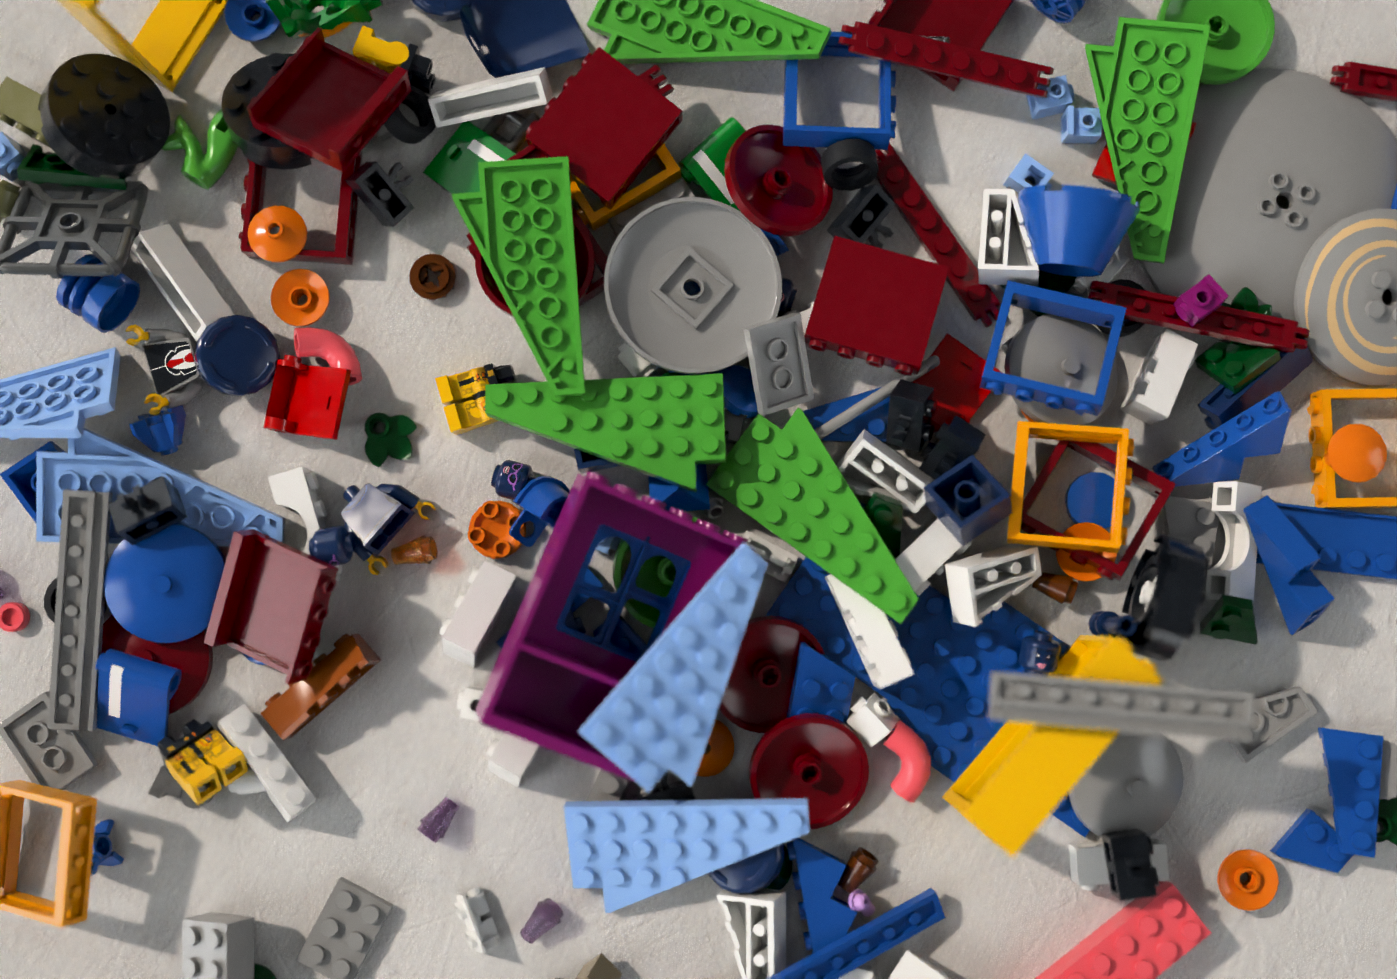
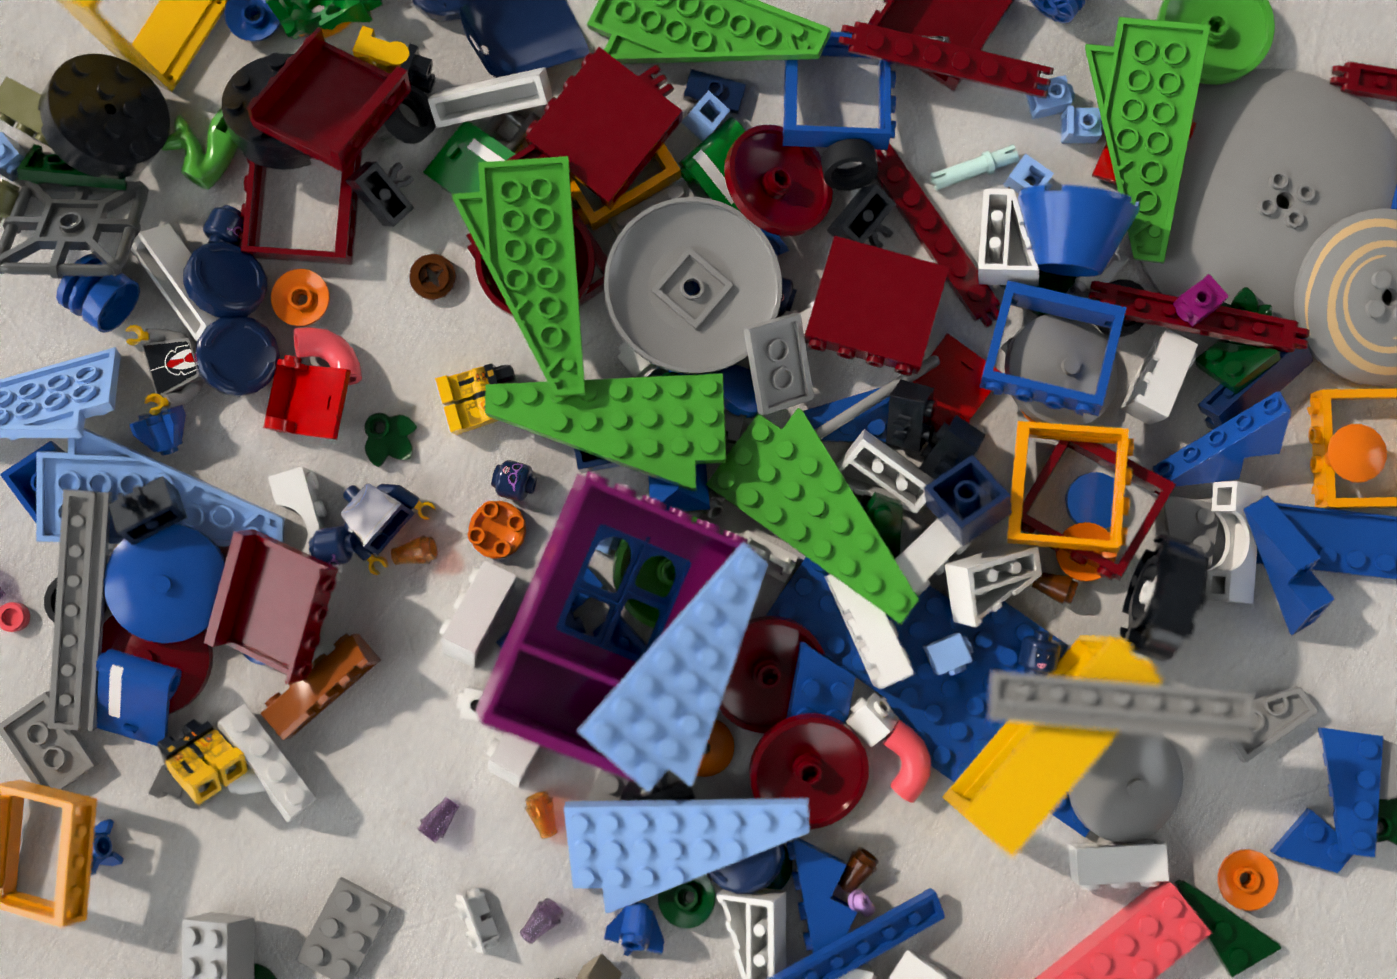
orange dish [248,205,308,263] -> none
blue container [509,476,570,547] -> none
dark blue pin [1088,611,1137,637] -> none
black brick [1101,829,1159,901] -> none
dark green wing [1200,594,1258,645] -> none
none -> dark blue piece [183,242,267,318]
none -> dark blue head [203,205,244,246]
none -> clear orange cone [524,791,558,839]
none -> blue brick [603,902,665,956]
none -> dark green dish [658,874,716,929]
none -> light blue brick [681,90,730,141]
none -> dark blue plate [683,69,746,114]
none -> light blue brick [923,633,973,676]
none -> light aqua pin [930,144,1019,191]
none -> dark green wing [1174,880,1281,978]

